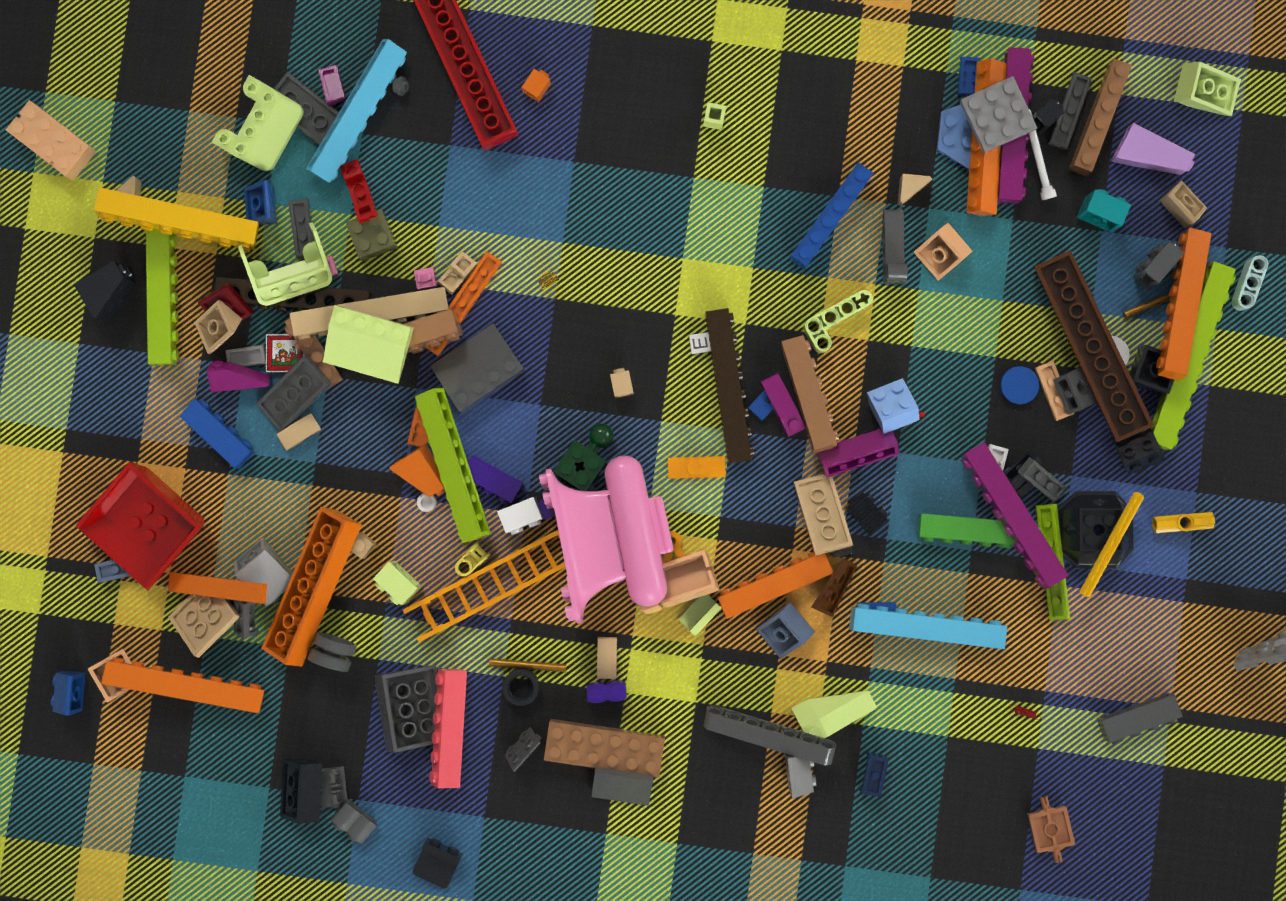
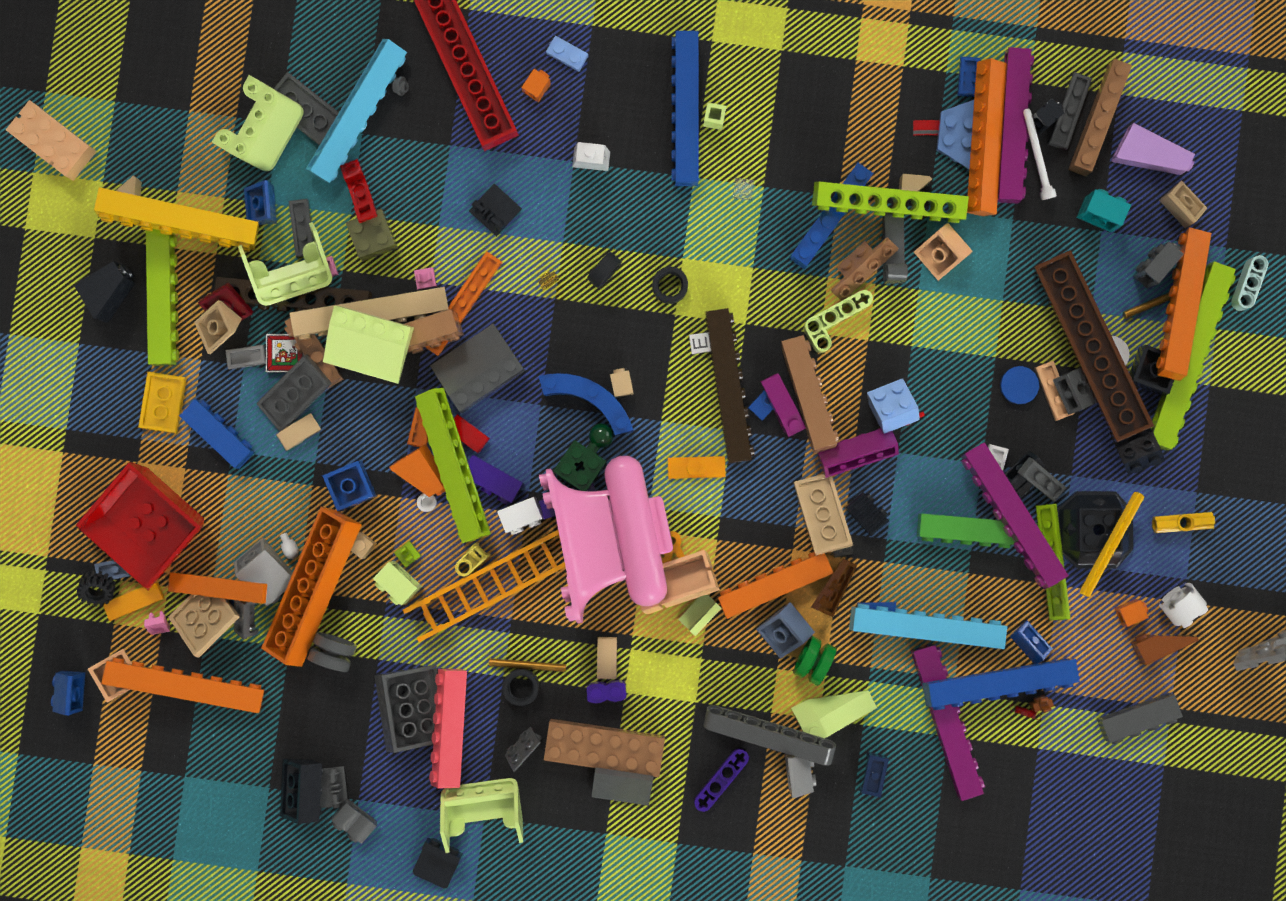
magenta slope [207,361,271,392] -> none
tile [318,65,346,106] -> none
tan slope [437,251,477,295] -> none
light grey plate [959,76,1037,154] -> none
nougat plate [1027,796,1075,863] -> none
yellowish green slope [1174,62,1241,116] -> none
none -> black tyre [77,570,115,607]
none -> light orange tile [104,581,165,621]
none -> yellow tile [138,372,187,434]
none -> bright pink tile [144,611,170,635]
none -> white cylinder [280,533,299,559]
none -> blue brick [323,461,377,511]
none -> lime tile [394,541,422,568]
none -> yellowish green windscreen [440,778,523,853]
none -> red slope [454,414,490,454]
none -> black hinge [469,184,522,237]
none -> blue brick [539,373,633,436]
none -> light blue plate [546,36,588,72]
none -> white torso [572,142,610,171]
none -> black tyre [587,252,622,288]
none -> black tyre [652,266,688,304]
none -> blue brick [672,31,699,186]
none -> dark purple beam [694,748,749,812]
none -> clear plate [733,178,754,201]
none -> green wheel [793,636,837,686]
none -> lime brick [812,182,969,223]
none -> medium nougat bracket [831,238,899,301]
none -> magenta brick [910,644,985,801]
none -> red sticker [913,120,940,136]
none -> blue brick [922,658,1080,710]
none -> blue slope [1010,620,1053,664]
none -> dark orange plate [1029,695,1054,713]
none -> orange brick [1114,599,1149,627]
none -> dark orange slope [1131,633,1199,665]
none -> white brick [1159,583,1208,628]

